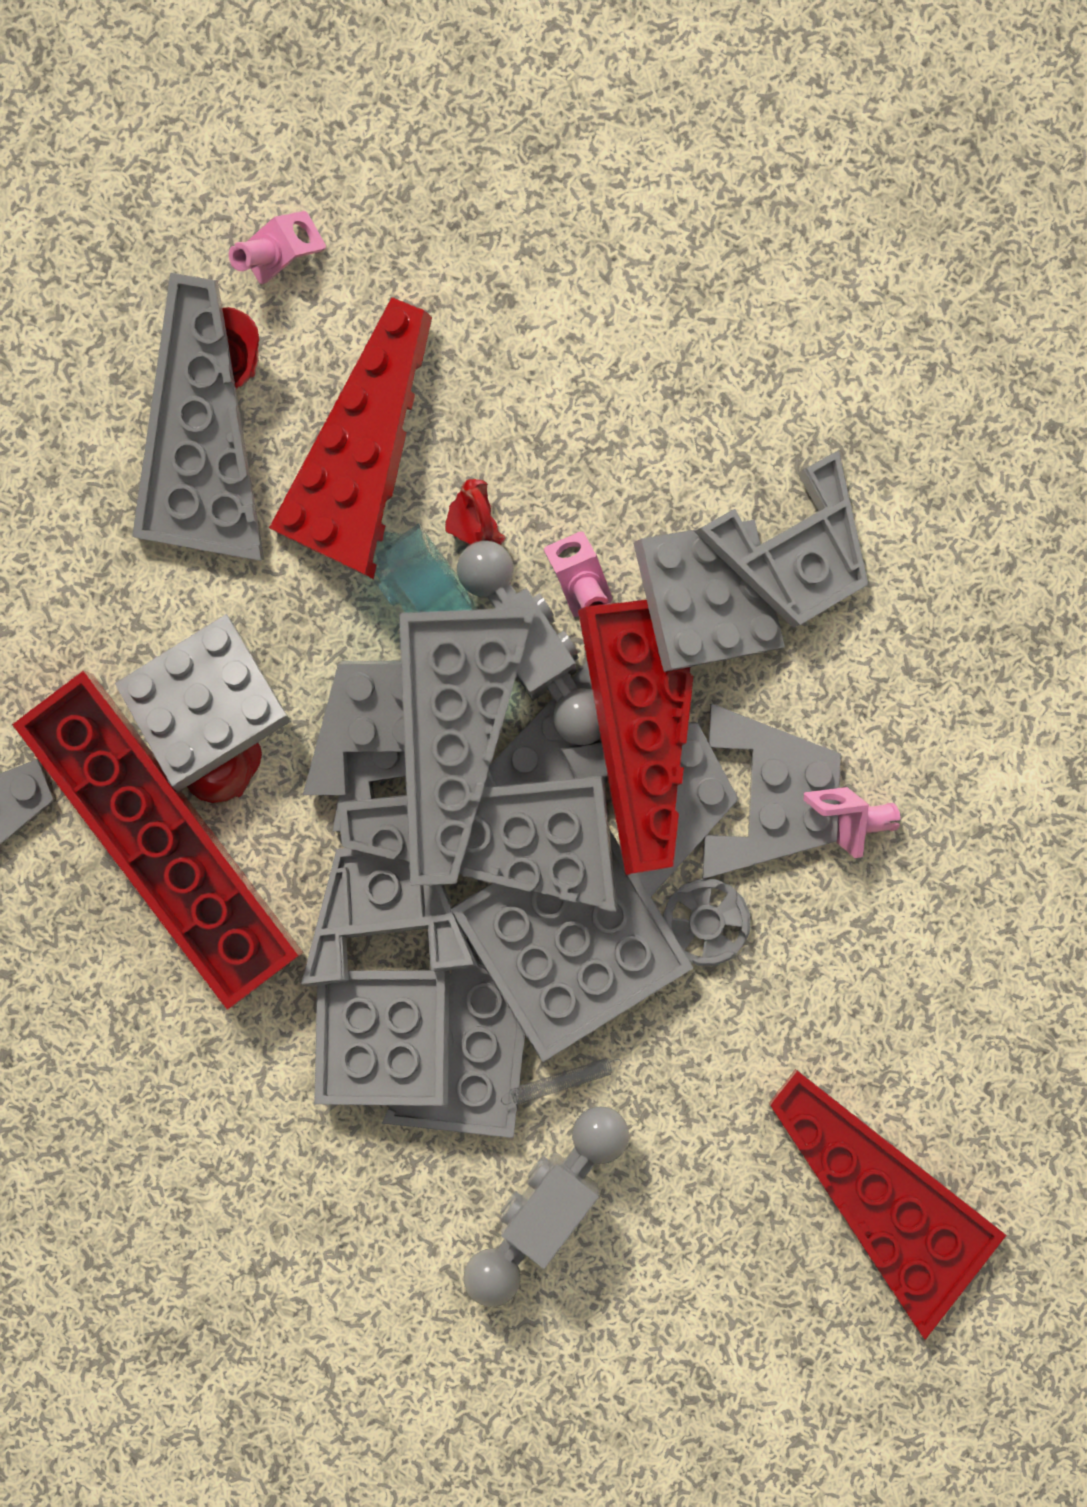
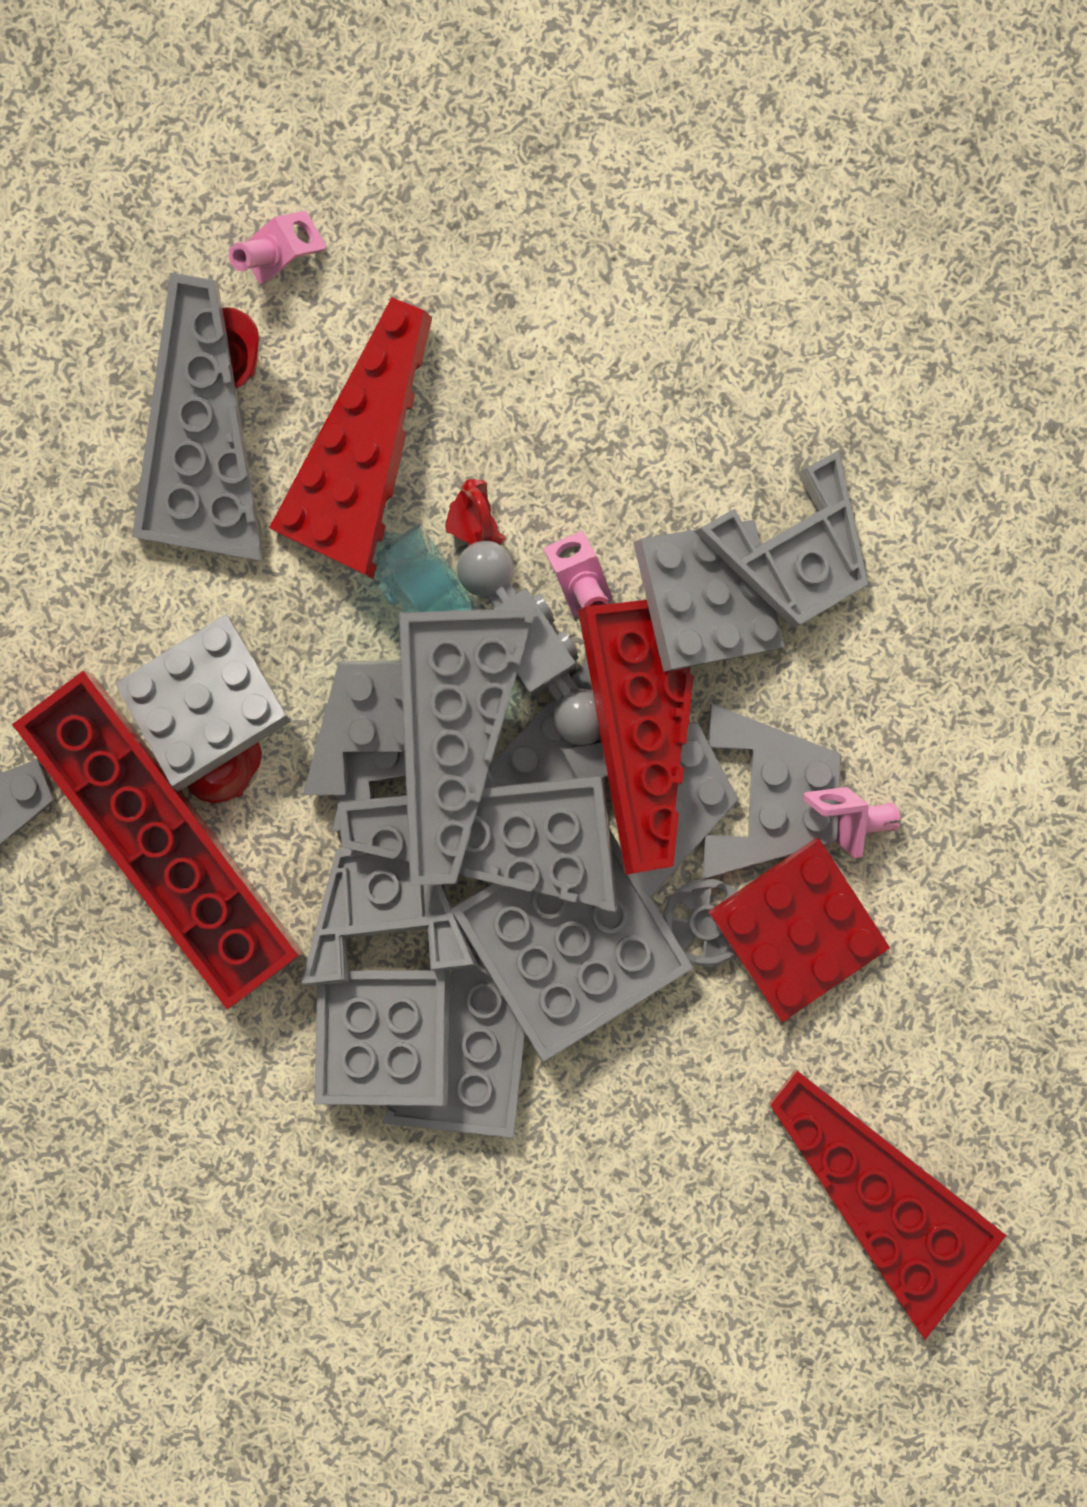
light grey brick [463,1106,629,1307] -> none
light grey piece [501,1058,622,1105] -> none
none -> red plate [708,838,890,1022]

